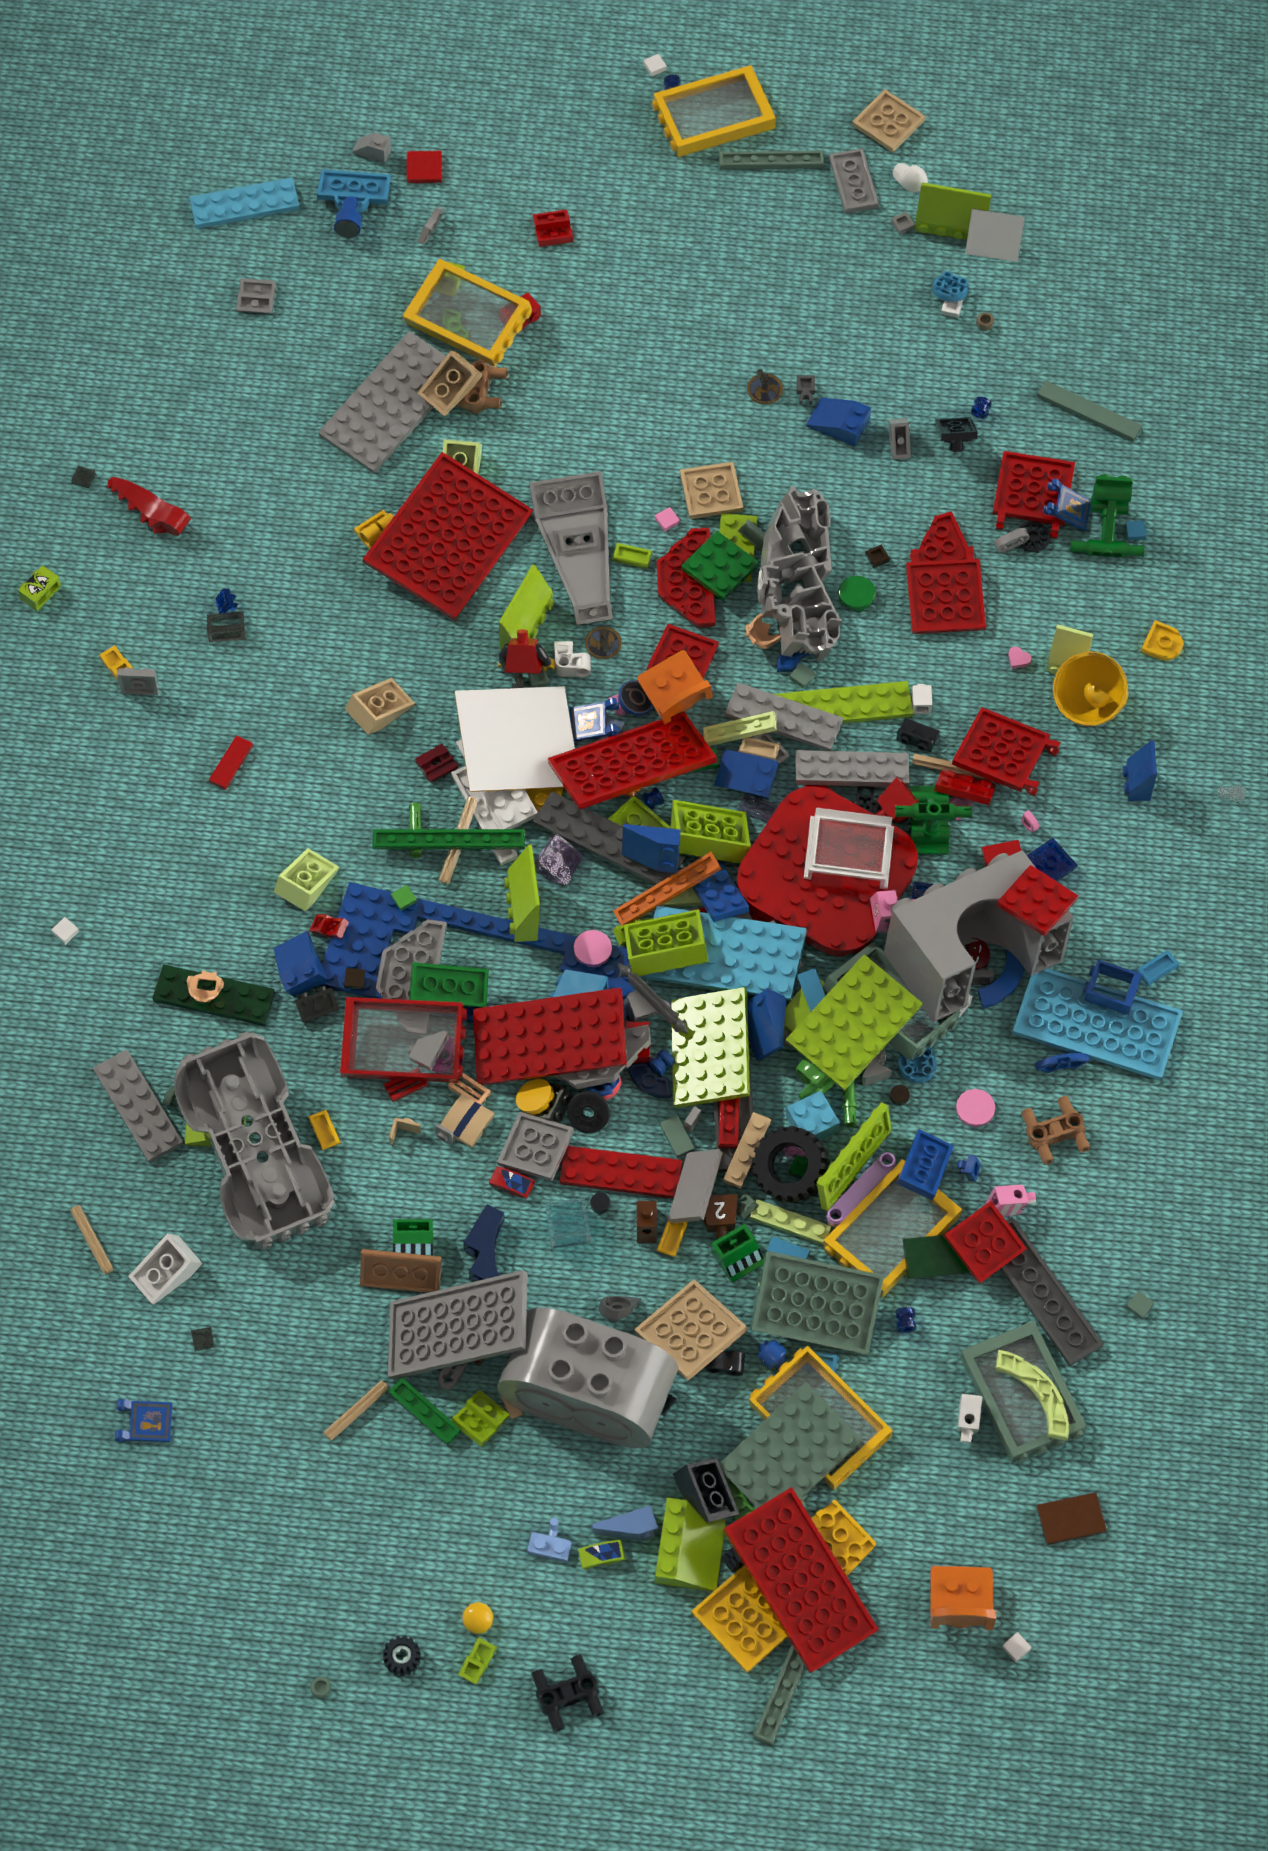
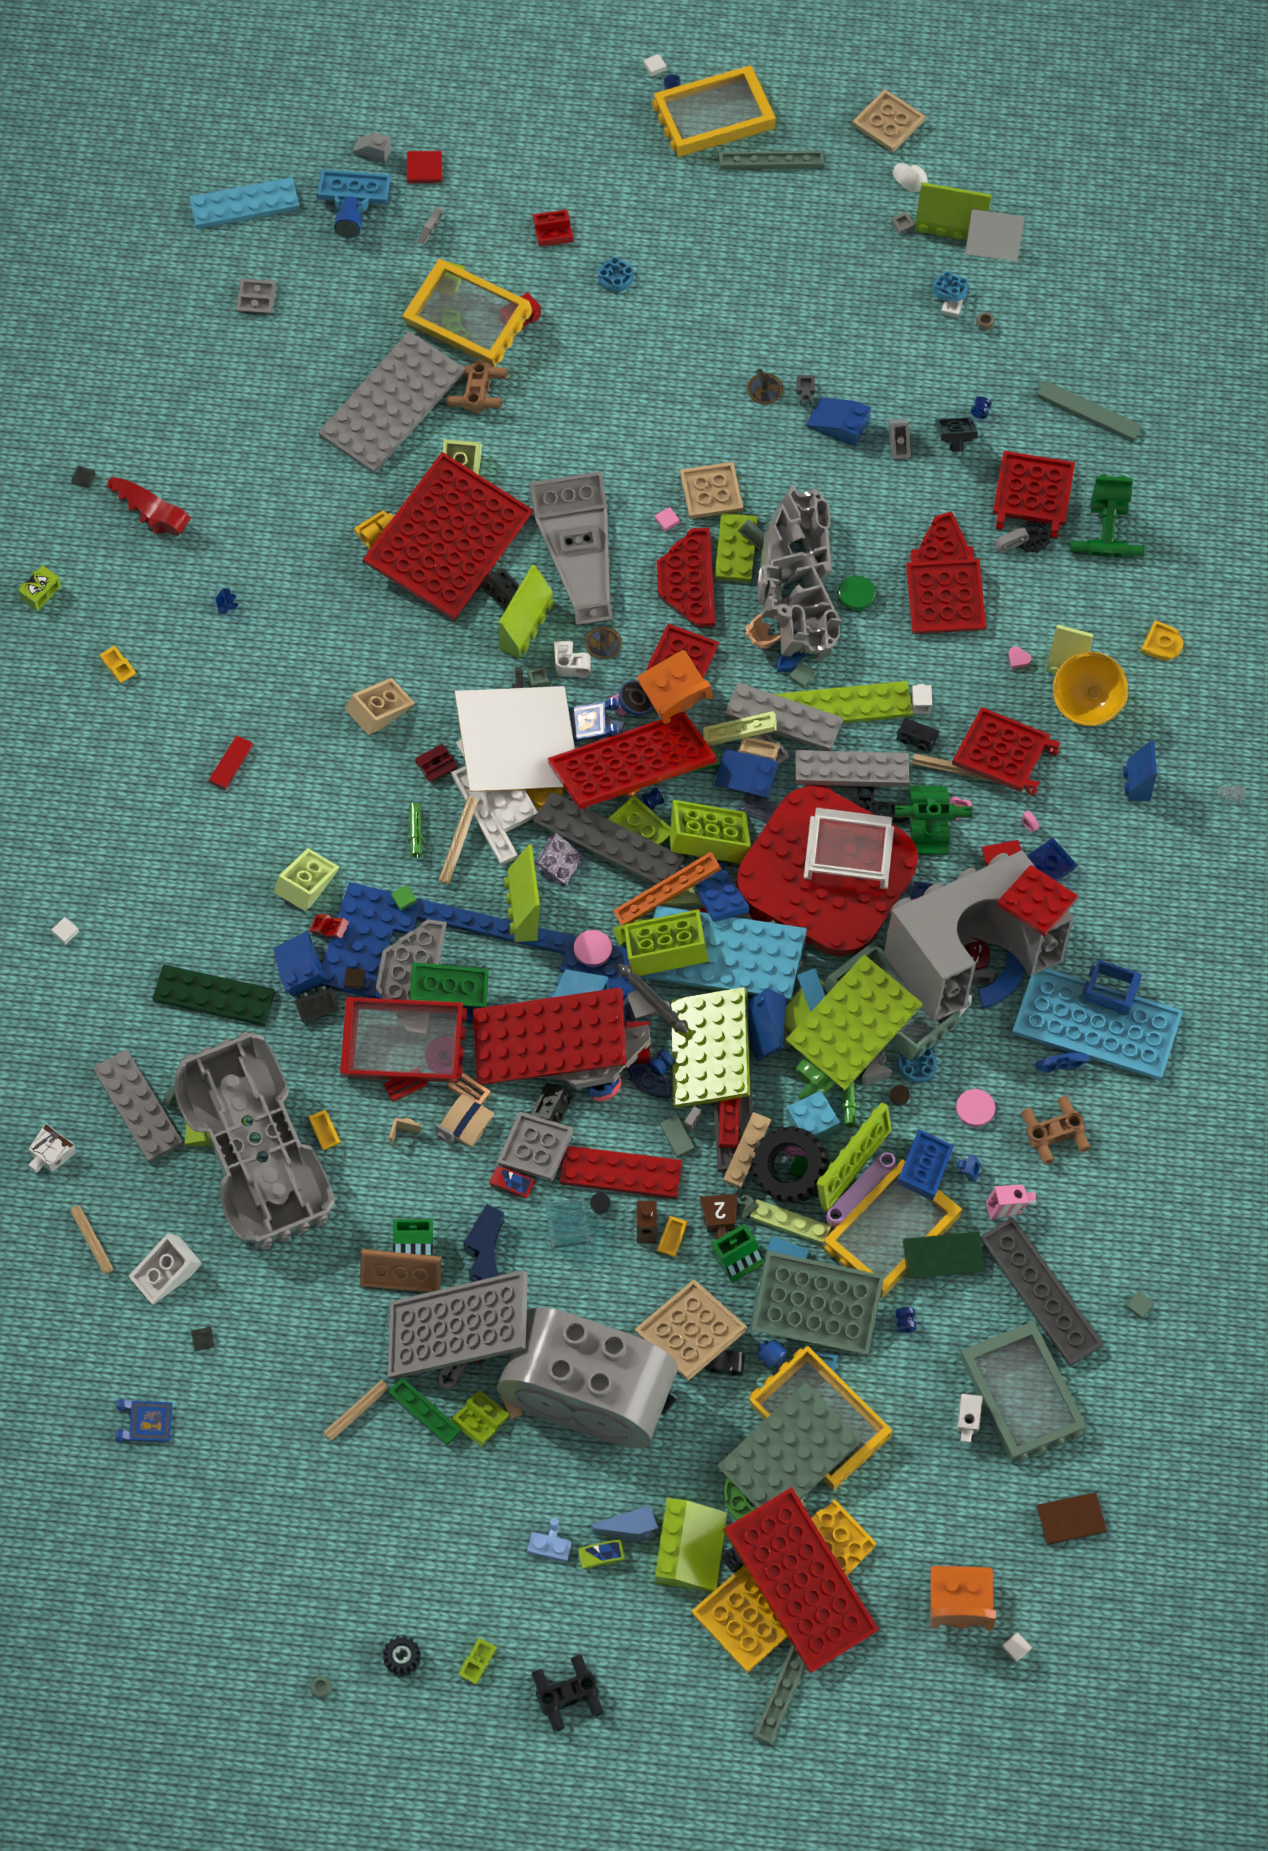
light grey plate [117,668,159,695] -> none
light nougat helmet [187,970,224,1002] -> none
clear smoke tile [207,611,246,642] -> none
green tile [372,829,525,849] -> none
light grey slope [408,1031,449,1071] -> none
tan slope [418,351,483,416] -> none
yellow hair [462,1602,493,1634] -> none
red torso [498,629,555,674] -> none
yellow tile [516,1079,554,1115] -> none
black wheel [567,1091,610,1133] -> none
dark grey piece [599,1296,641,1323] -> none
lime tile [612,543,652,569] -> none
blue slope [622,824,681,873] -> none
light grey tile [668,1149,723,1223] -> none
black slope [673,1457,739,1523] -> none
green plate [681,531,759,601] -> none
light grey tile [829,148,879,214] -> none
dark brown tile [865,544,890,569] -> none
bright pink torso [870,890,898,932] -> none
red torso [875,777,920,823] -> none
red plate [934,770,996,805] -> none
red plate [943,1201,1027,1284] -> none
yellowish green tile [995,1350,1069,1441] -> none
blue flag [1043,478,1091,532] -> none
yellow hair [1084,683,1113,708] -> none
dark azure tile [1125,520,1146,540] -> none
dark azure tile [1136,950,1179,986] -> none
none -> white torso [28,1124,76,1173]
none -> pearl dark grey bracket [482,569,520,611]
none -> dark azure tile [598,257,634,292]

